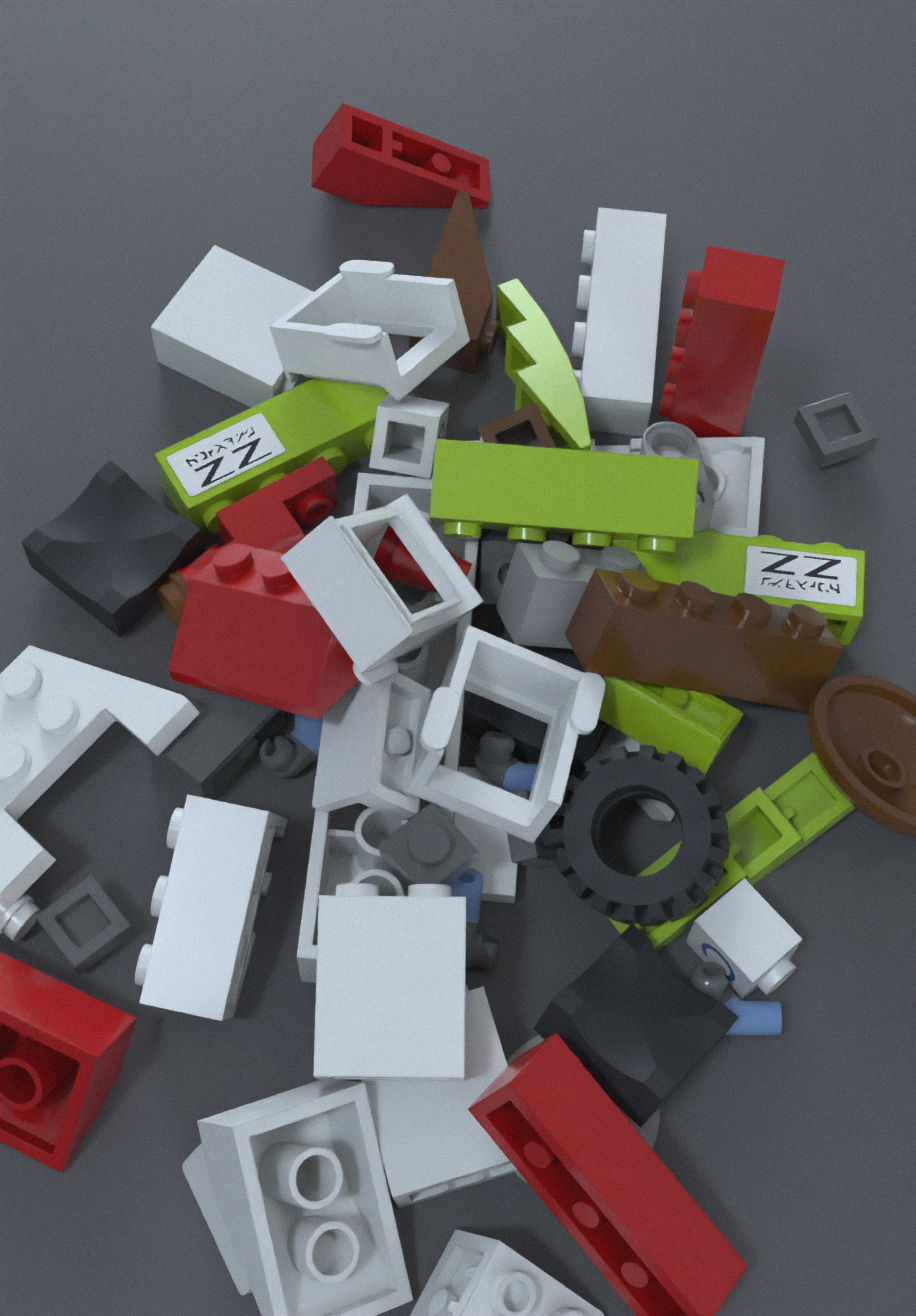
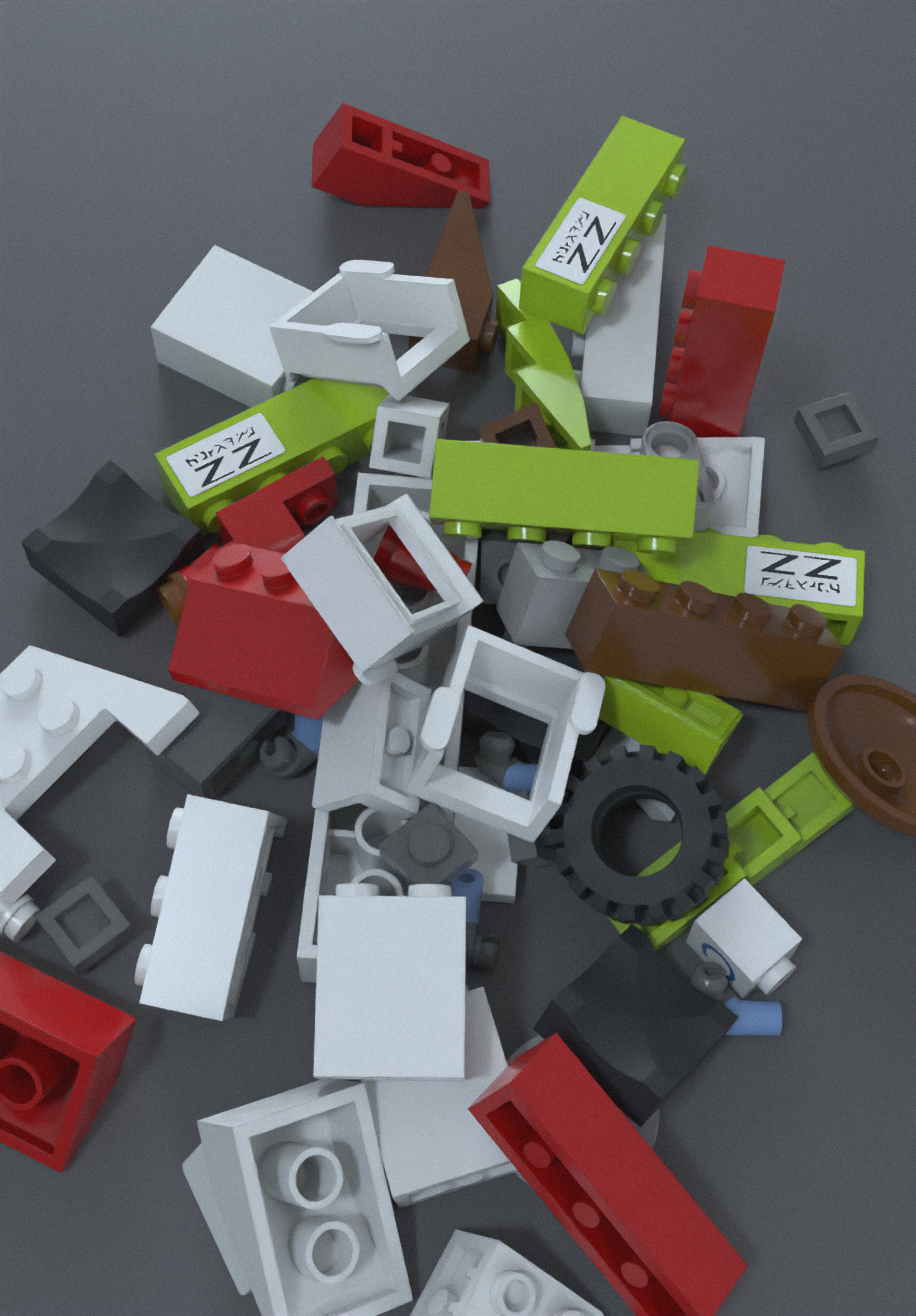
none -> lime brick [519,116,688,335]

